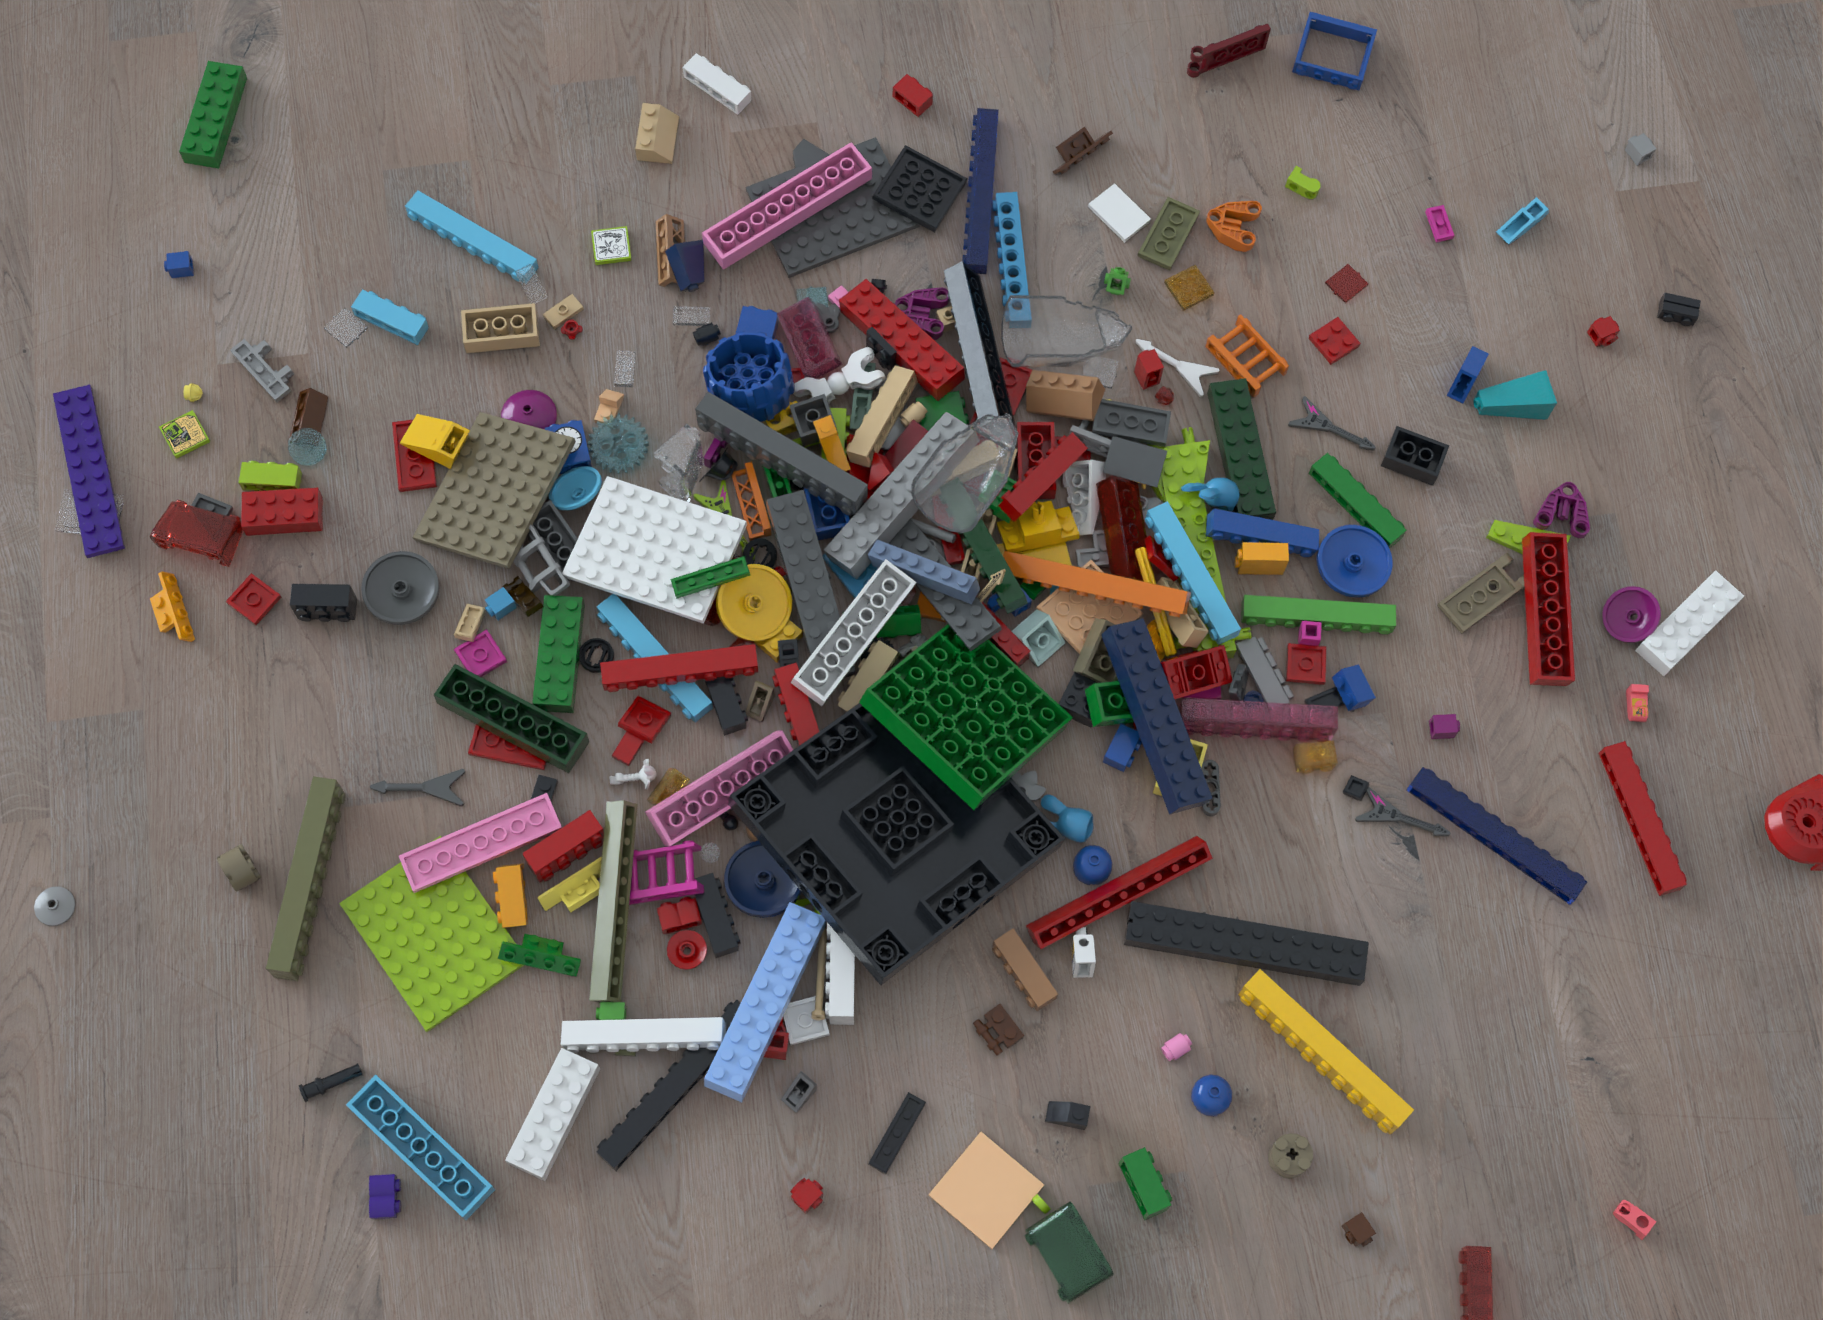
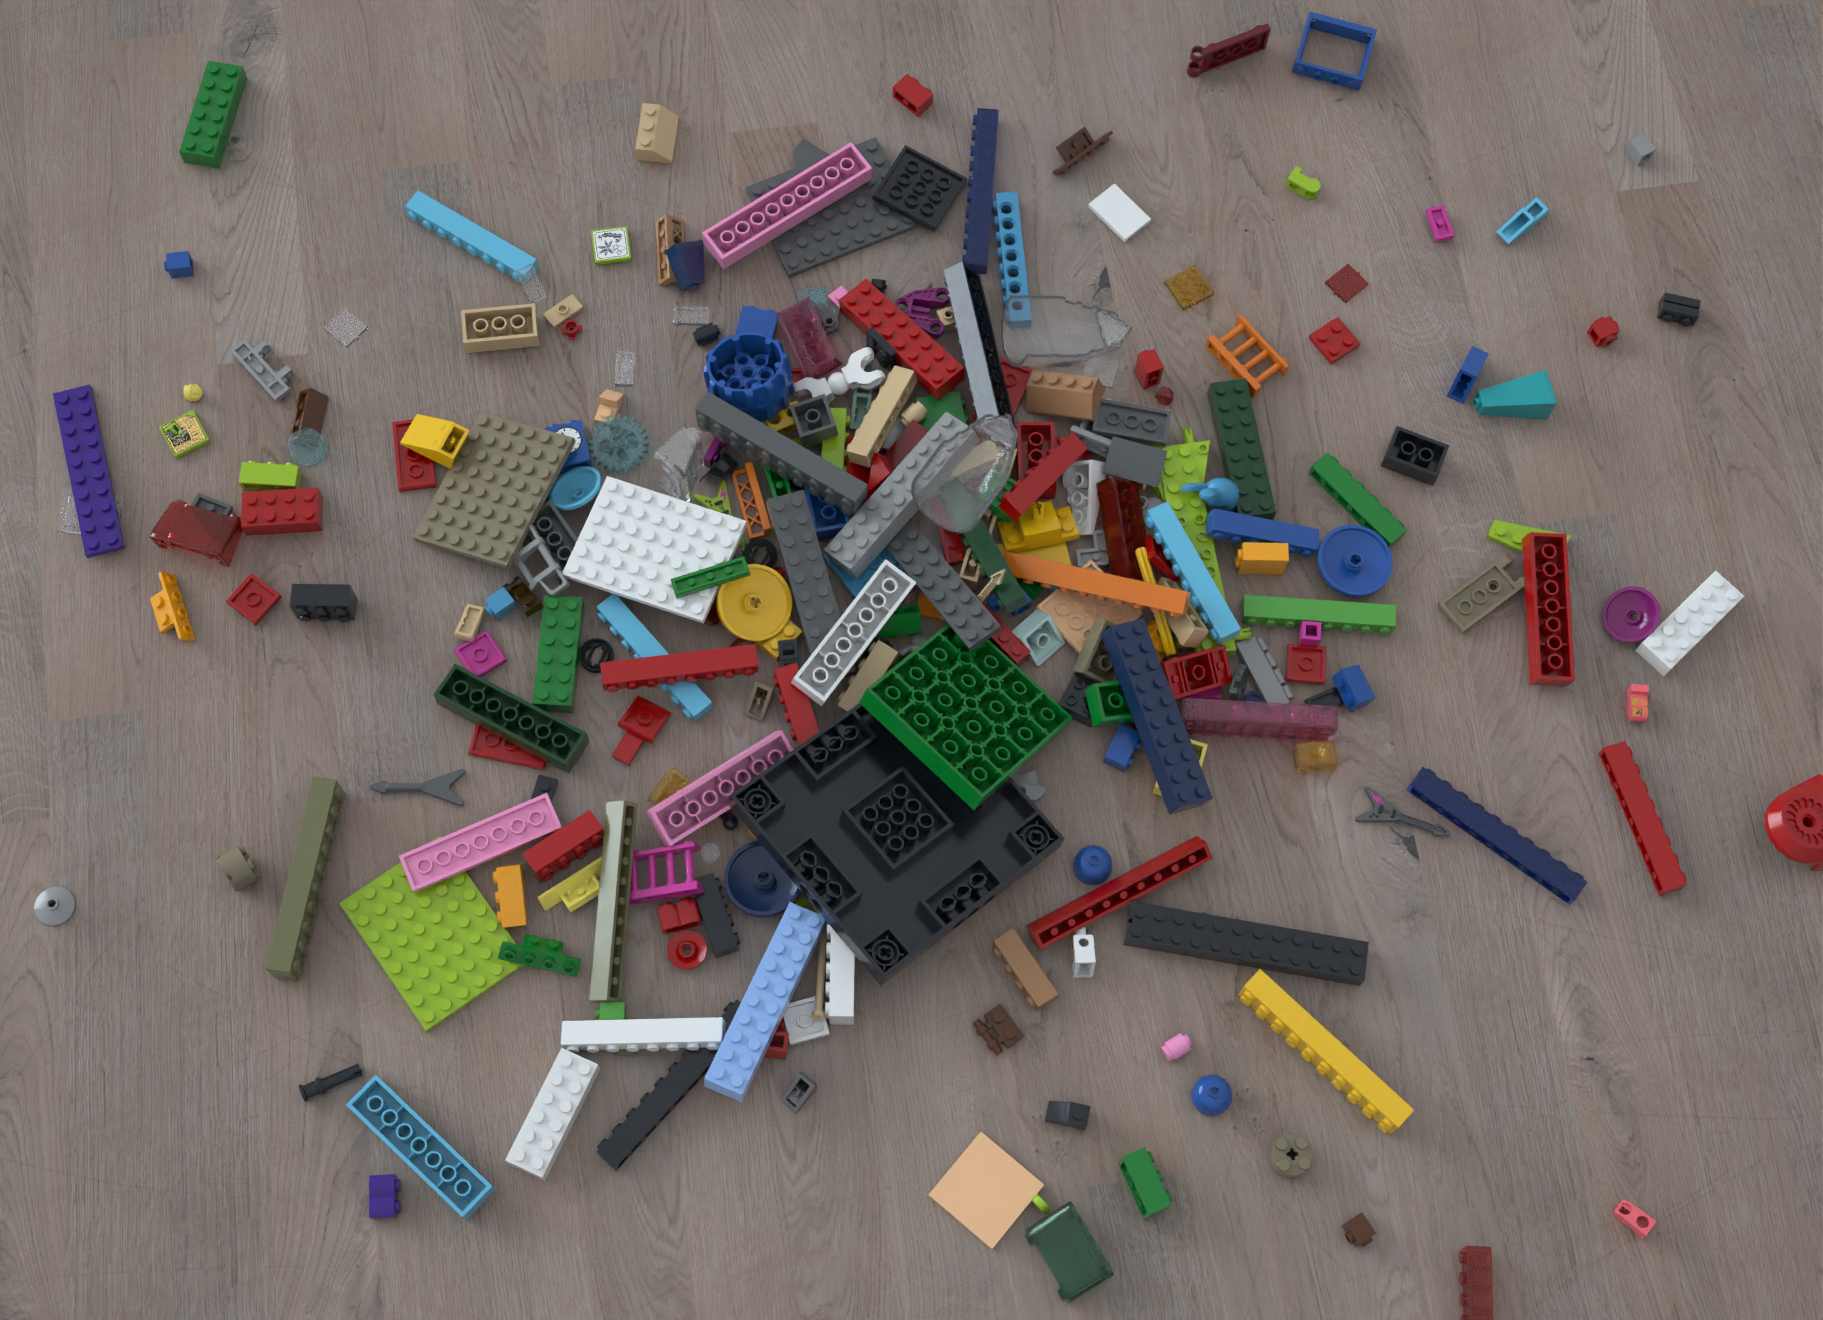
medium azure brick [351,289,429,345] -> none
dark grey dish [361,551,440,625] -> none
magenta dish [501,390,557,430] -> none
white piece [610,759,657,790] -> none
white brick [683,53,751,115] -> none
black brick [704,677,748,736] -> none
red brick [790,1178,823,1214] -> none
light orange slope [813,415,850,471] -> none
sand blue brick [868,540,980,604] -> none
black tile [868,1092,926,1175] -> none
light grey piece [911,518,956,543] -> none
dark azure piece [1041,794,1094,843] -> none
bright green brick [1104,267,1131,295] -> none
white piece [1135,339,1219,398] -> none
olive plate [1138,197,1200,271] -> none
dark grey beam [1201,760,1221,816] -> none
orange connector [1206,201,1262,252] -> none
dark grey piece [1288,396,1376,450] -> none
black tile [1343,775,1369,801] -> none
magenta brick [1429,714,1460,739] -> none
magenta connector [1533,482,1590,539] -> none

